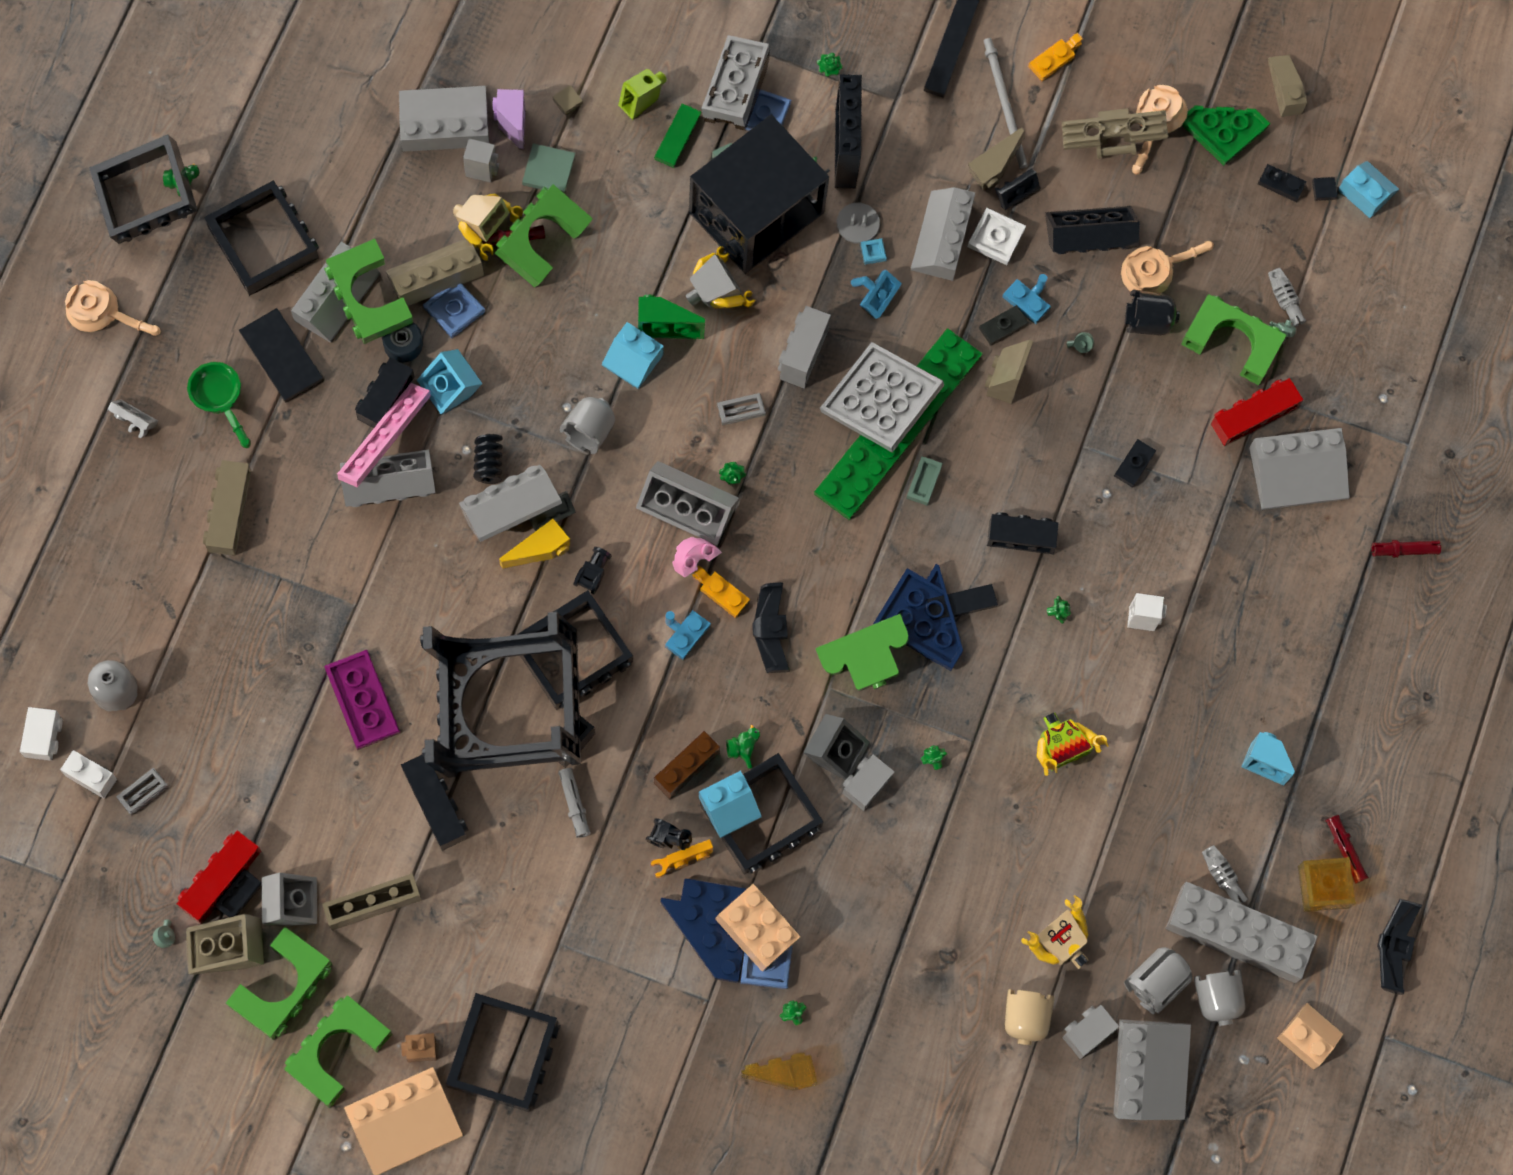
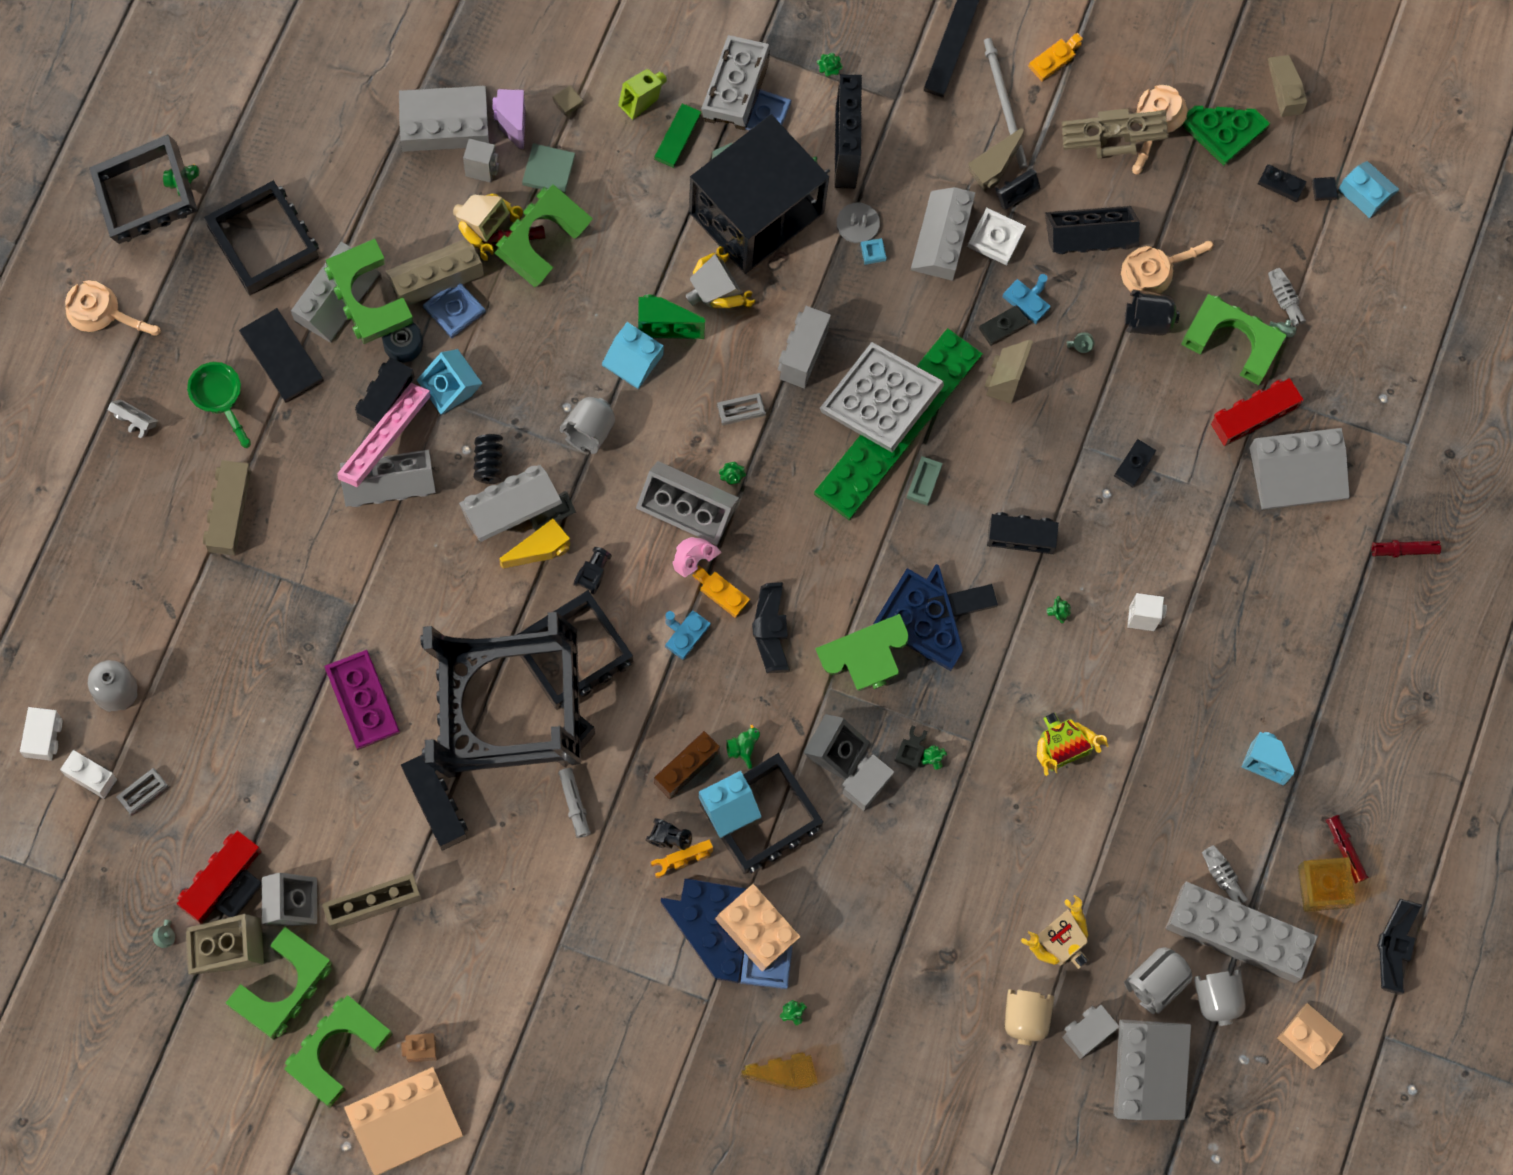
black window [446,993,561,1112] -> none
dark azure plate [851,270,902,319] -> none
none -> pearl dark grey plate [895,725,928,770]

